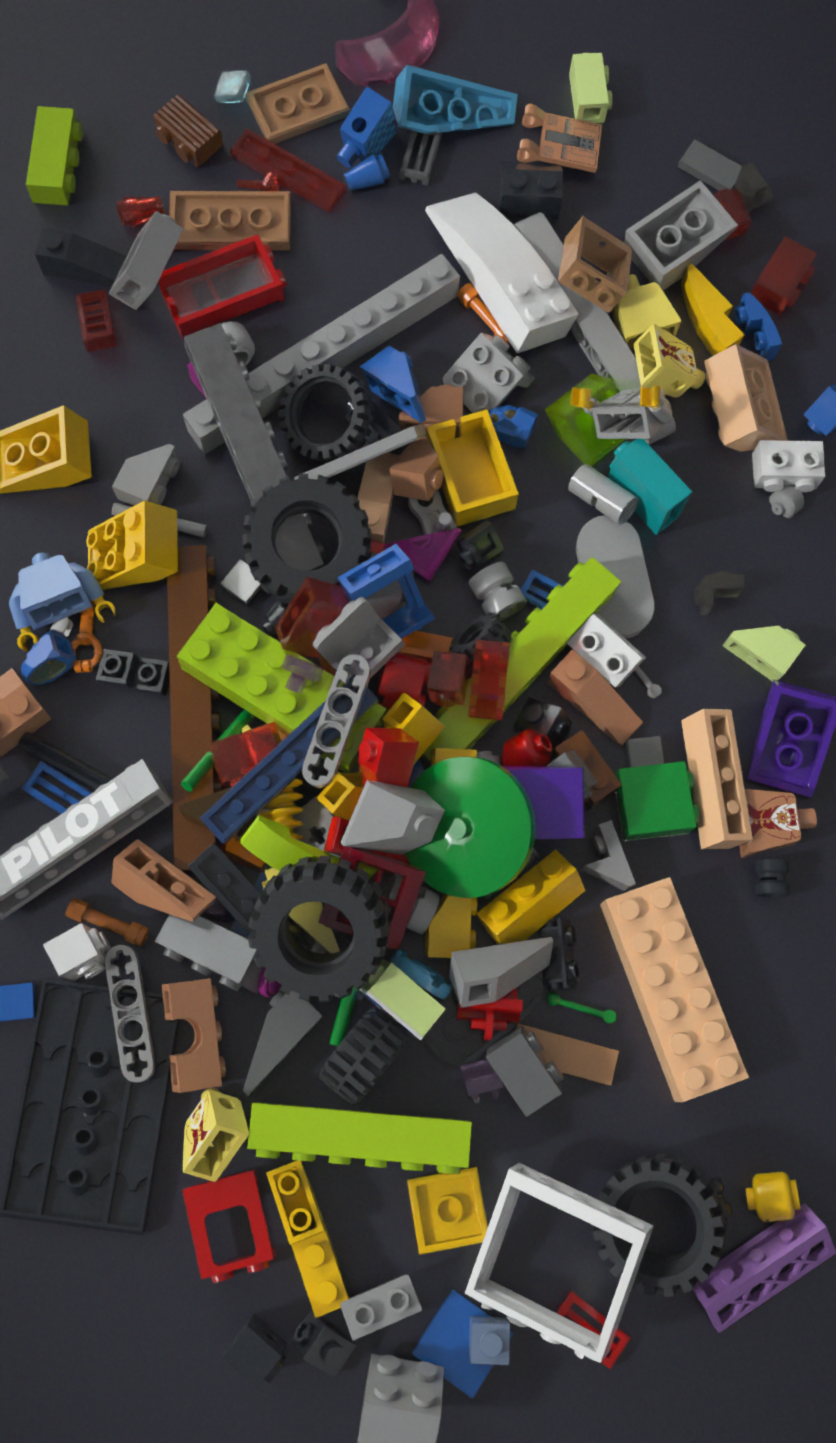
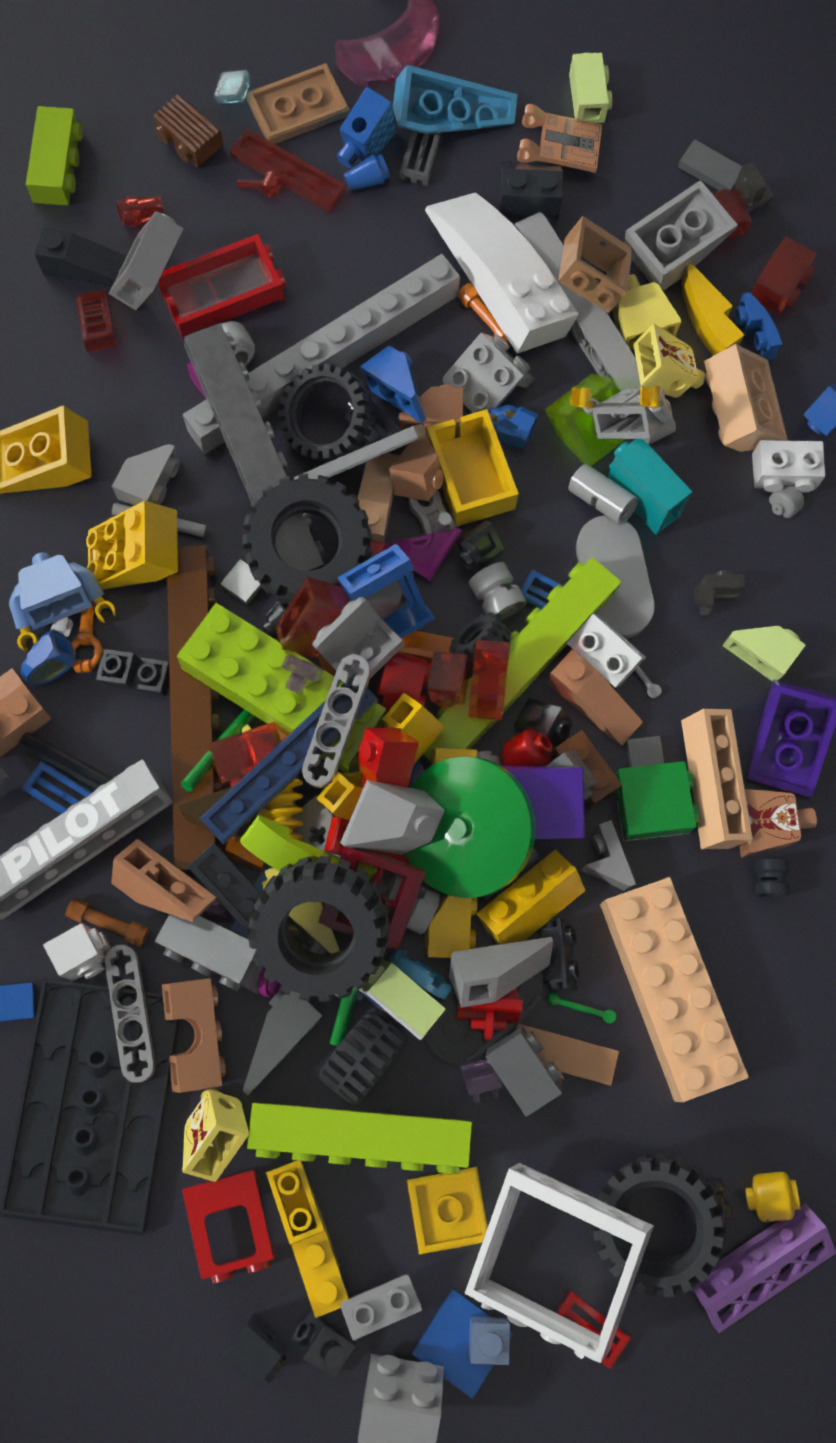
medium nougat tile [169,191,291,250] -> none

